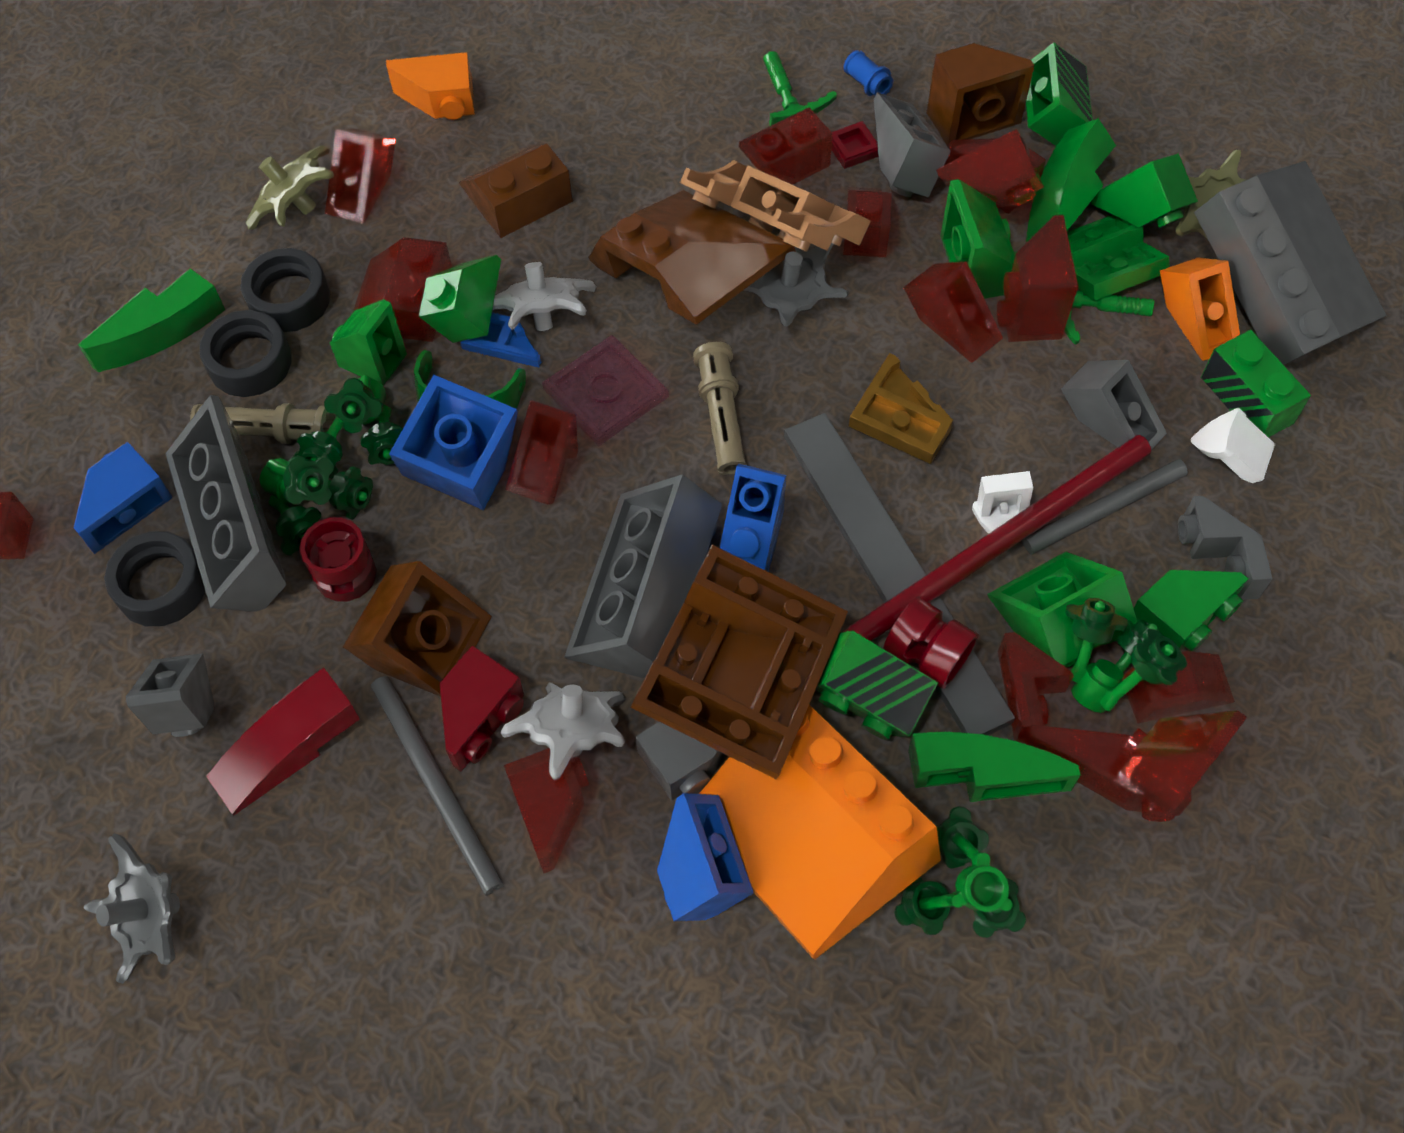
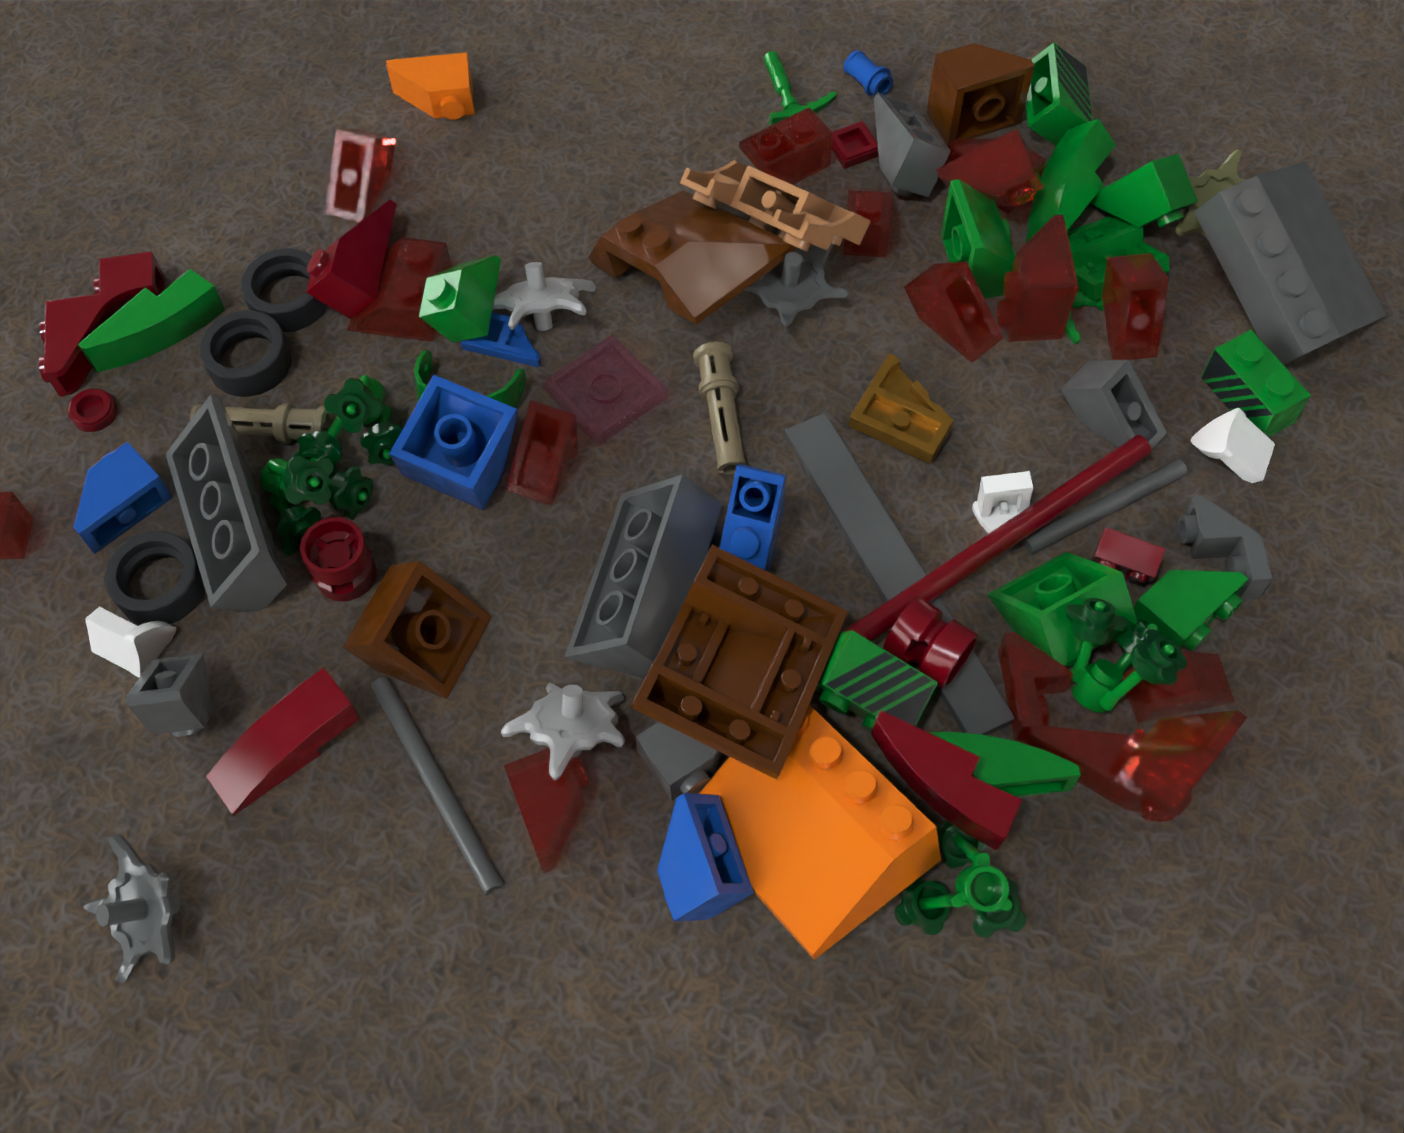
olive piece [246,145,334,230] -> none
green slope [330,299,407,386] -> none
dark red slope [440,646,524,772] -> none
reddish brown slope [459,143,573,238] -> none
orange slope [1160,257,1240,361] -> none
none -> dark red arch [39,251,165,396]
none -> dark red tile [68,388,117,432]
none -> white tile [85,606,176,678]
none -> dark red slope [306,199,397,319]
none -> dark red slope [871,710,1022,850]
none -> dark red piece [1091,527,1166,585]
none -> clear red slope [1102,253,1169,360]

